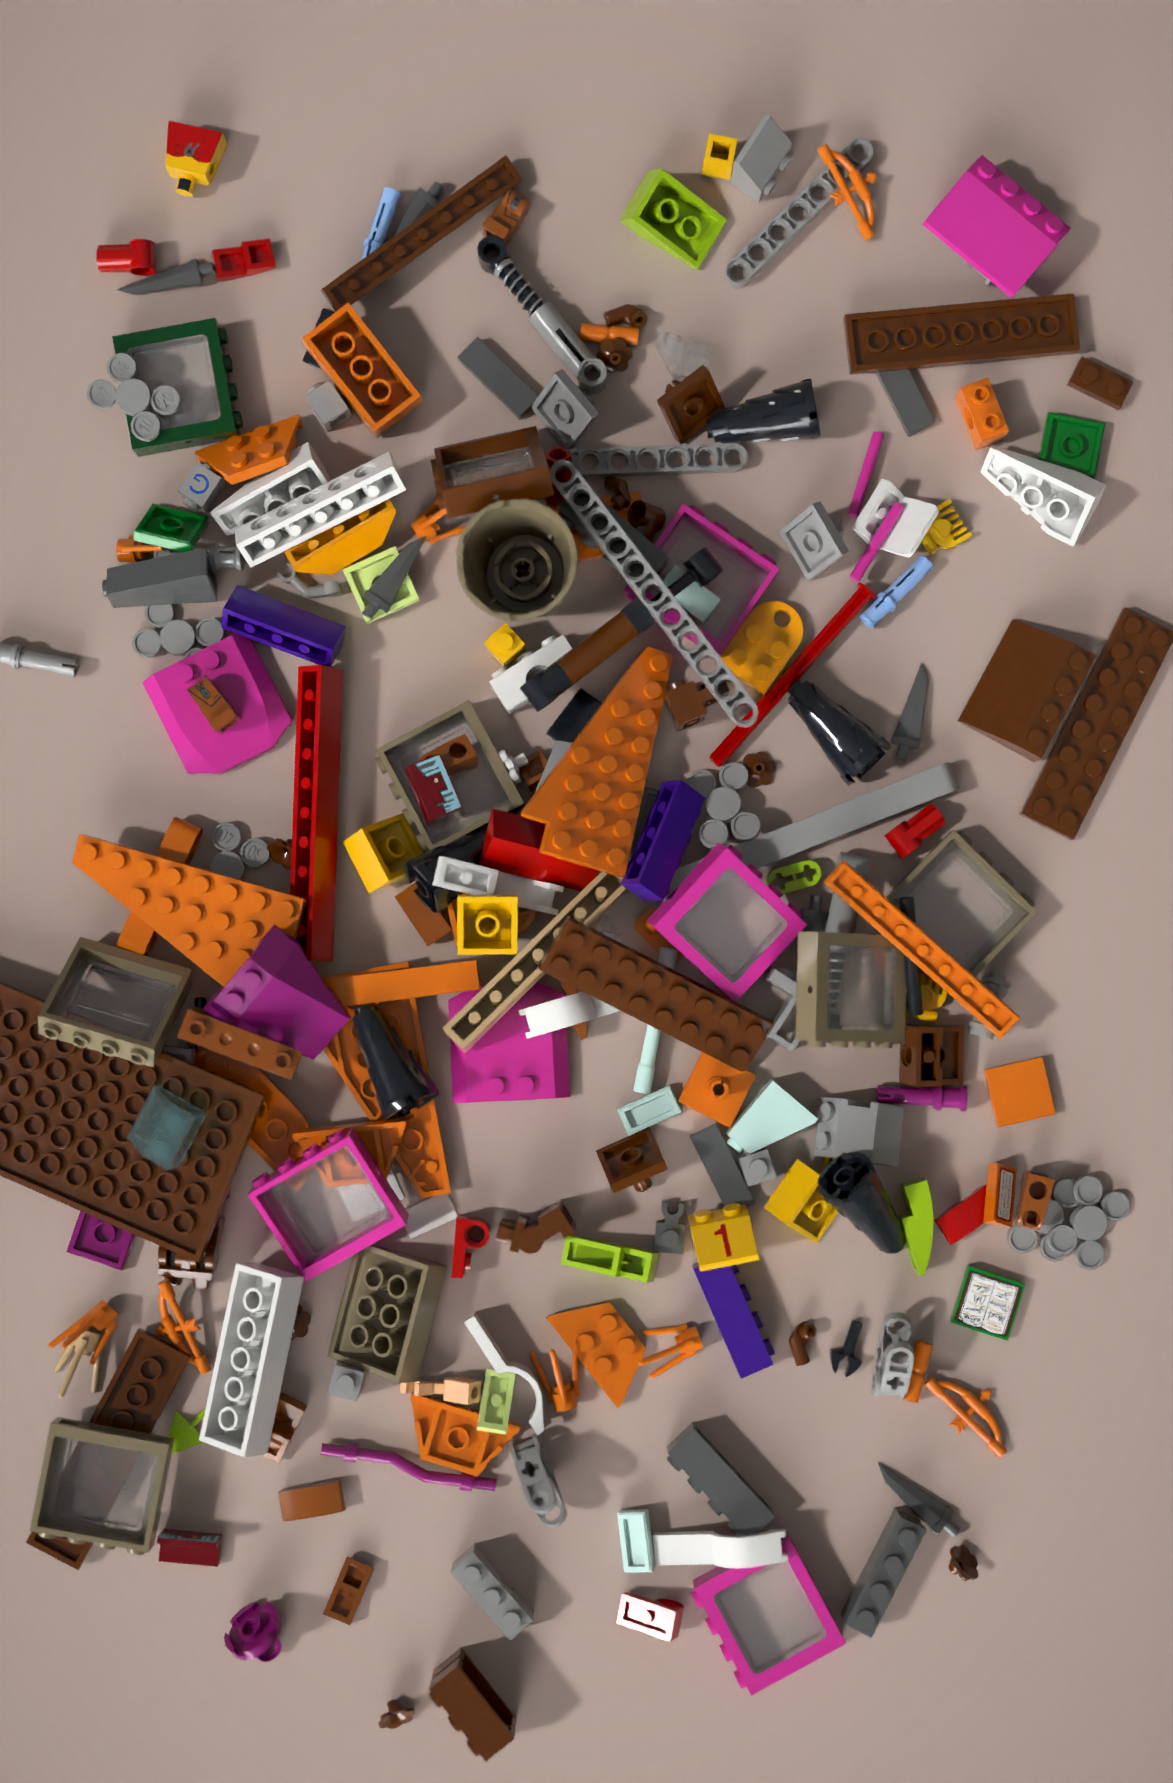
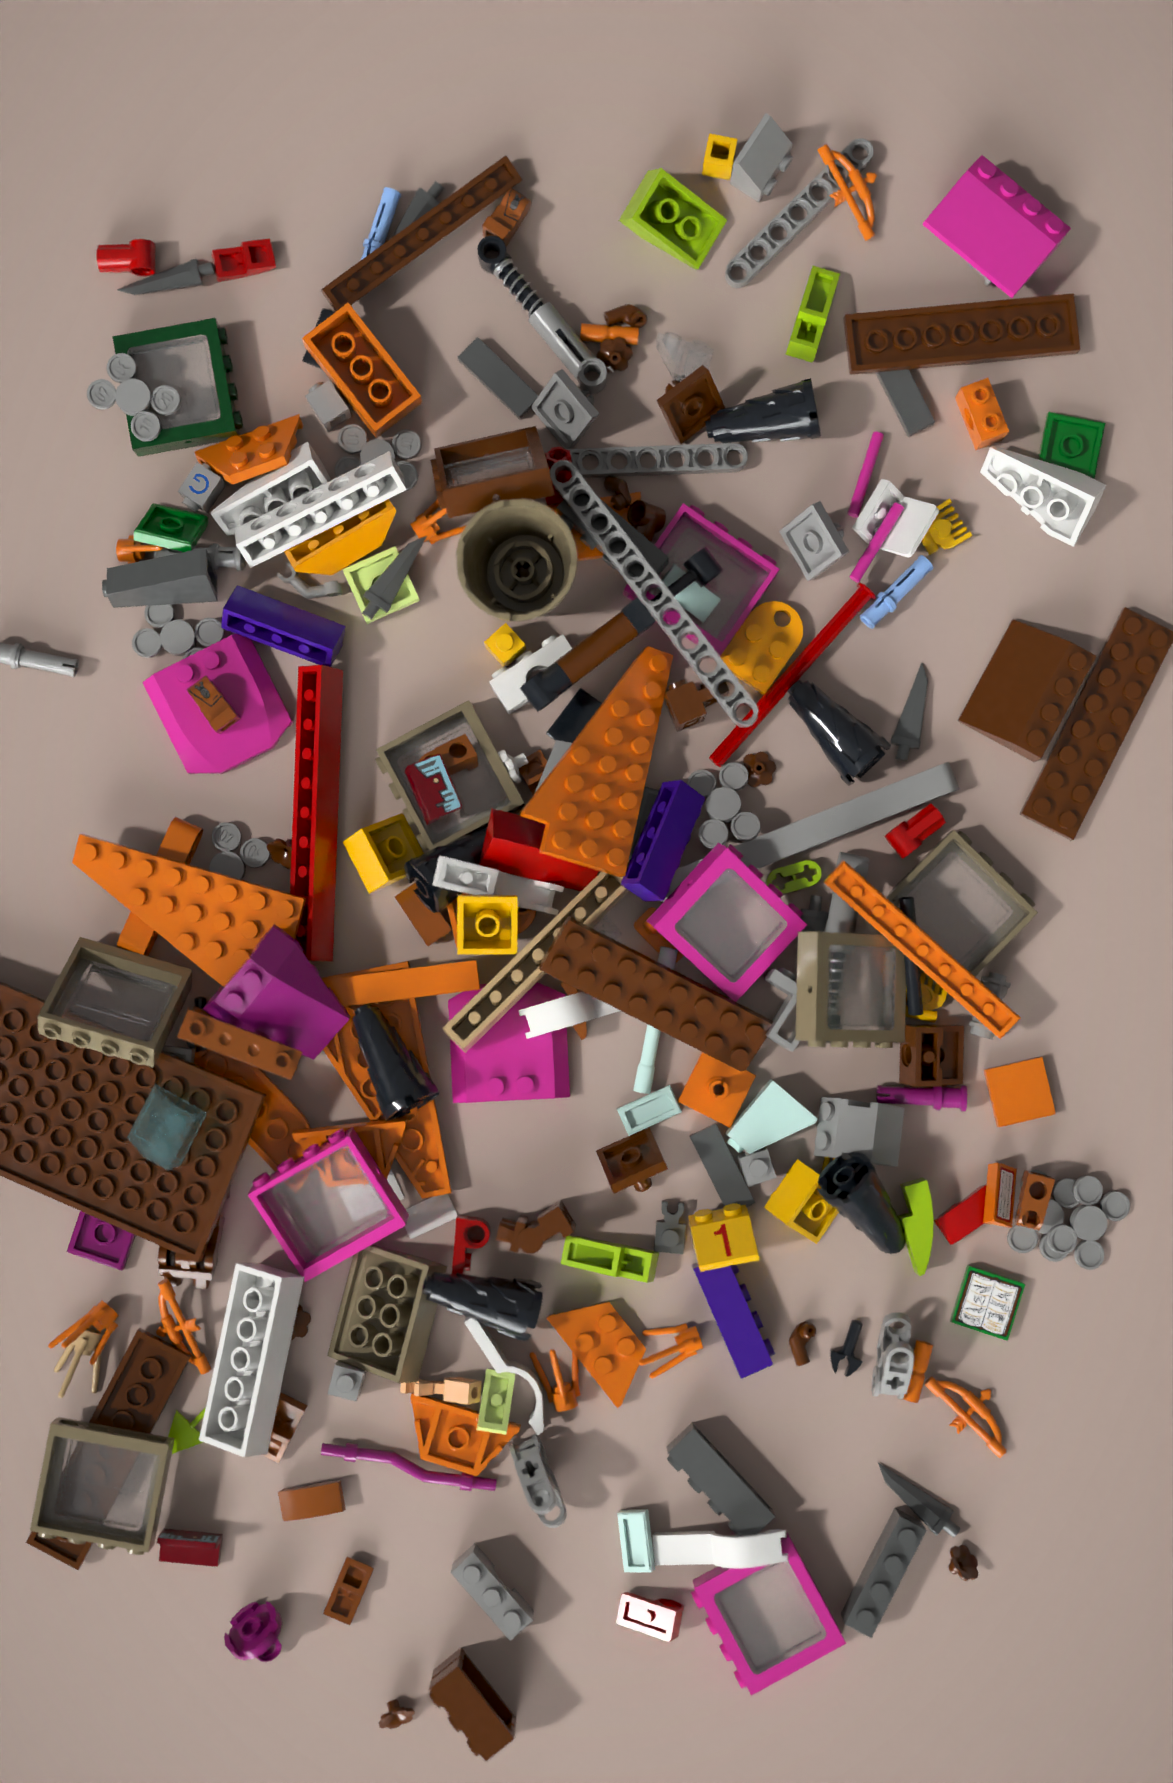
torso [166,121,227,197] -> none
reddish brown plate [1067,357,1134,410] -> none
none -> light grey piece [335,424,421,491]
none -> black cone [422,1272,543,1341]
none -> lime slope [785,266,840,363]

